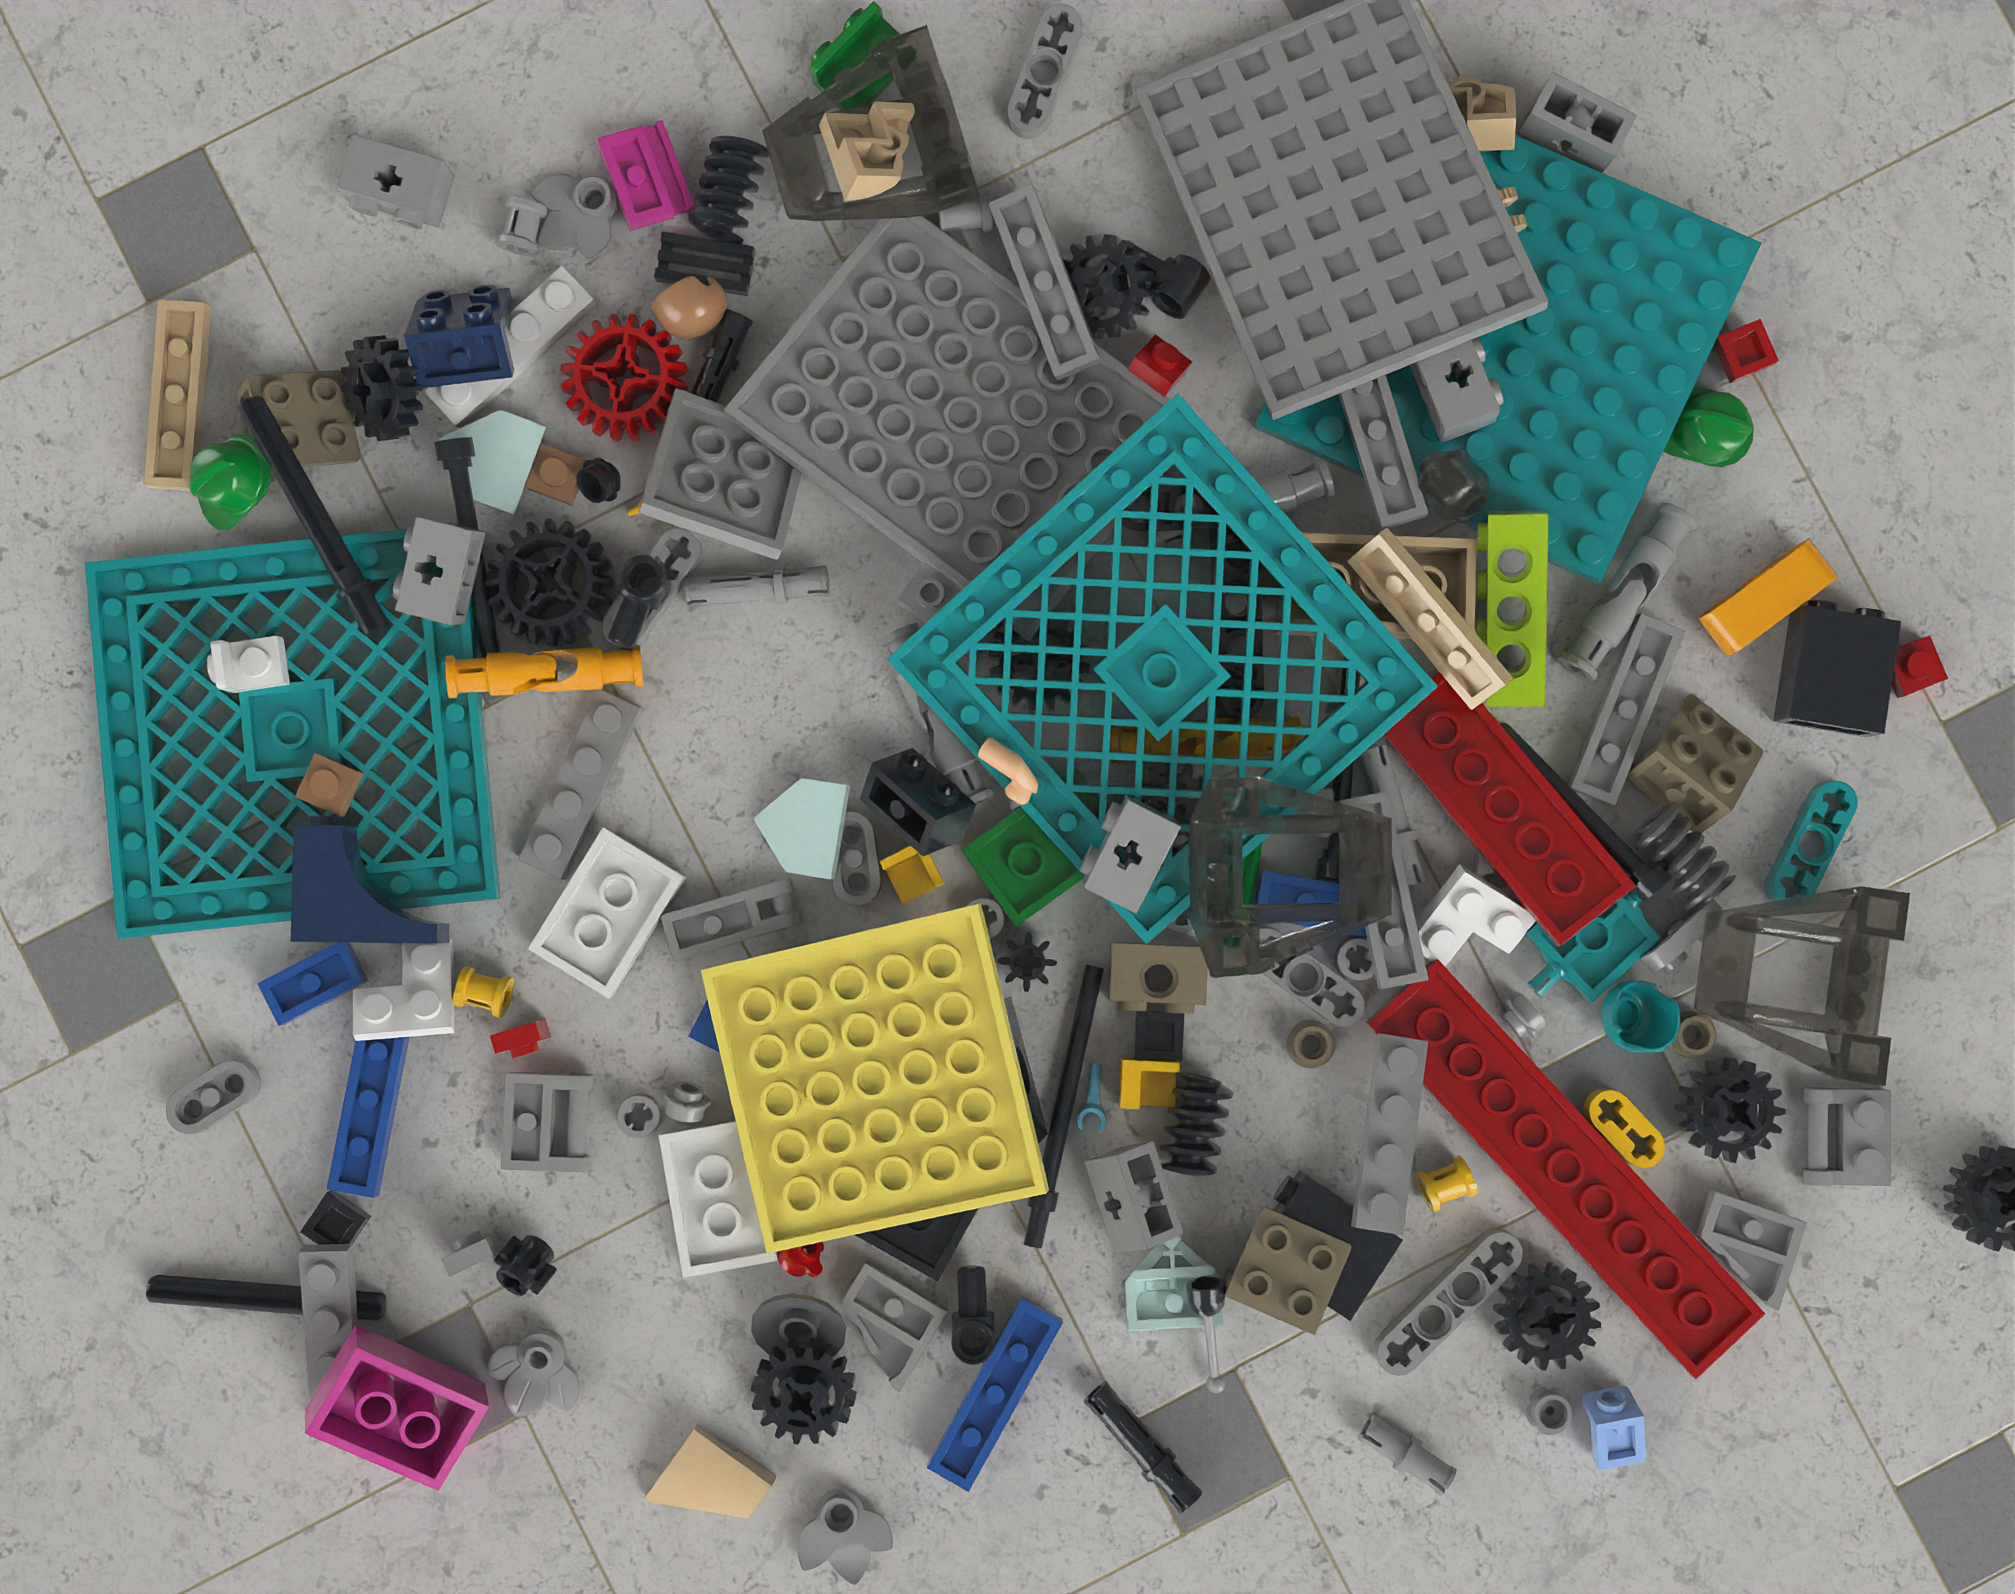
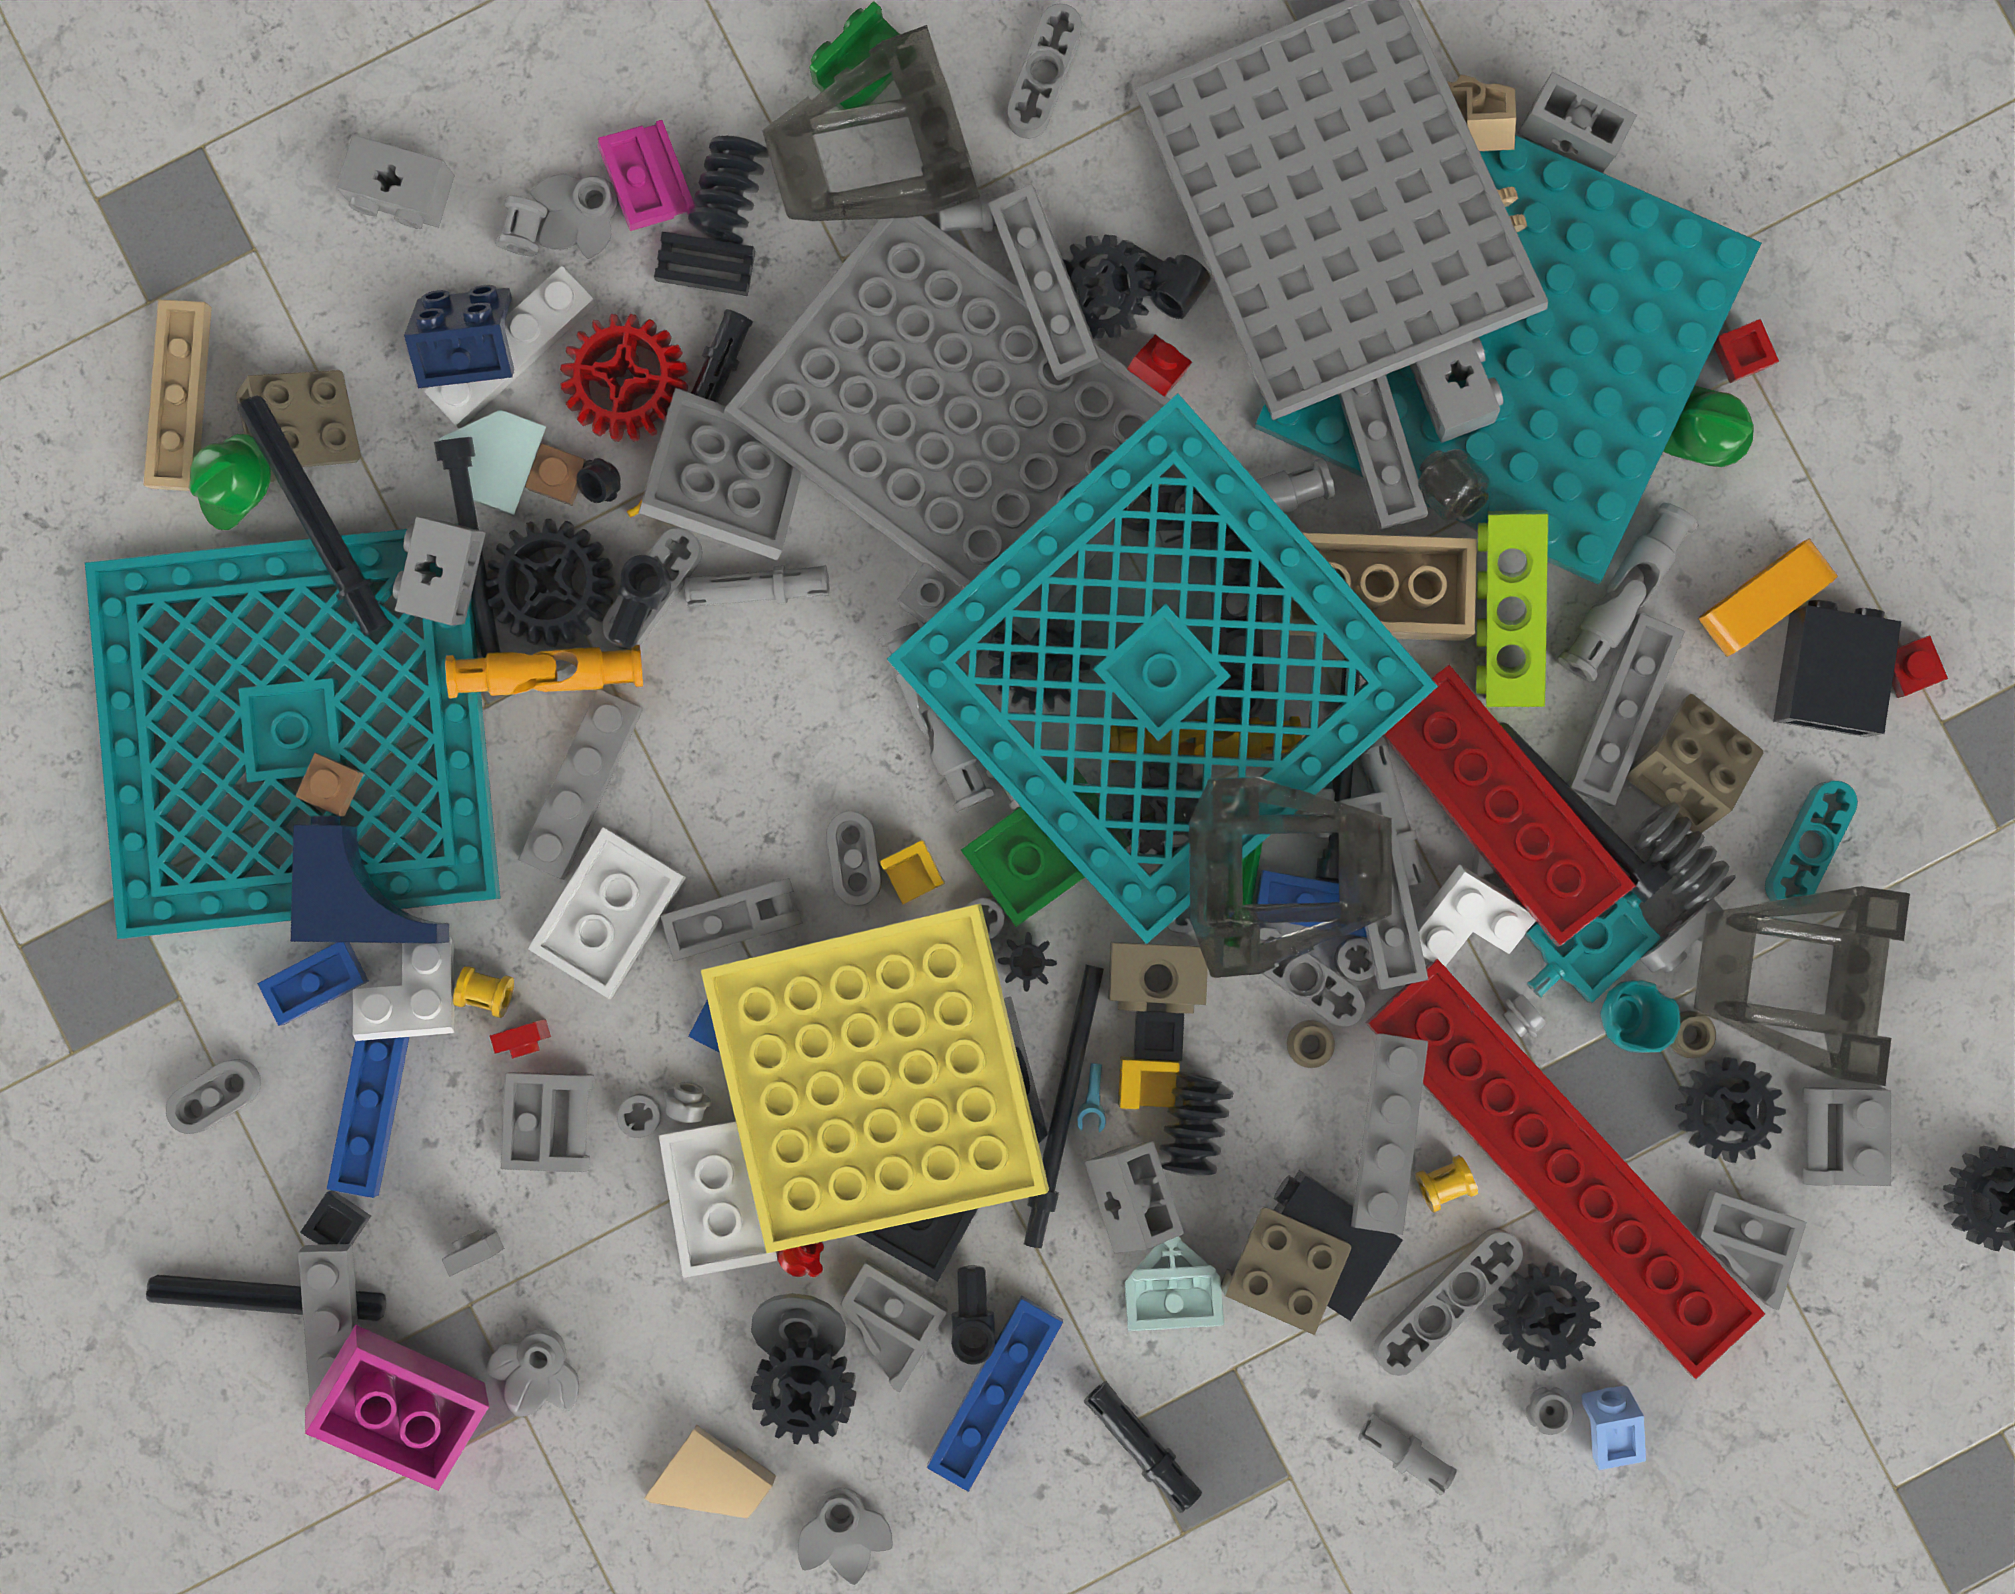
white bracket [207,636,290,693] -> none
black gear [341,335,423,441] -> none
black gear [494,1235,557,1296] -> none
medium nougat hair [650,276,727,340] -> none
light aqua slope [753,778,850,880] -> none
tan slope [819,101,915,201] -> none
black brick [860,748,976,857] -> none
light nougat arm [978,737,1038,805] -> none
light grey brick [1079,794,1181,914] -> none
hinge [1186,1276,1226,1393] -> none
tan plate [1347,528,1513,710] -> none
yellow beam [1583,1088,1665,1168] -> none

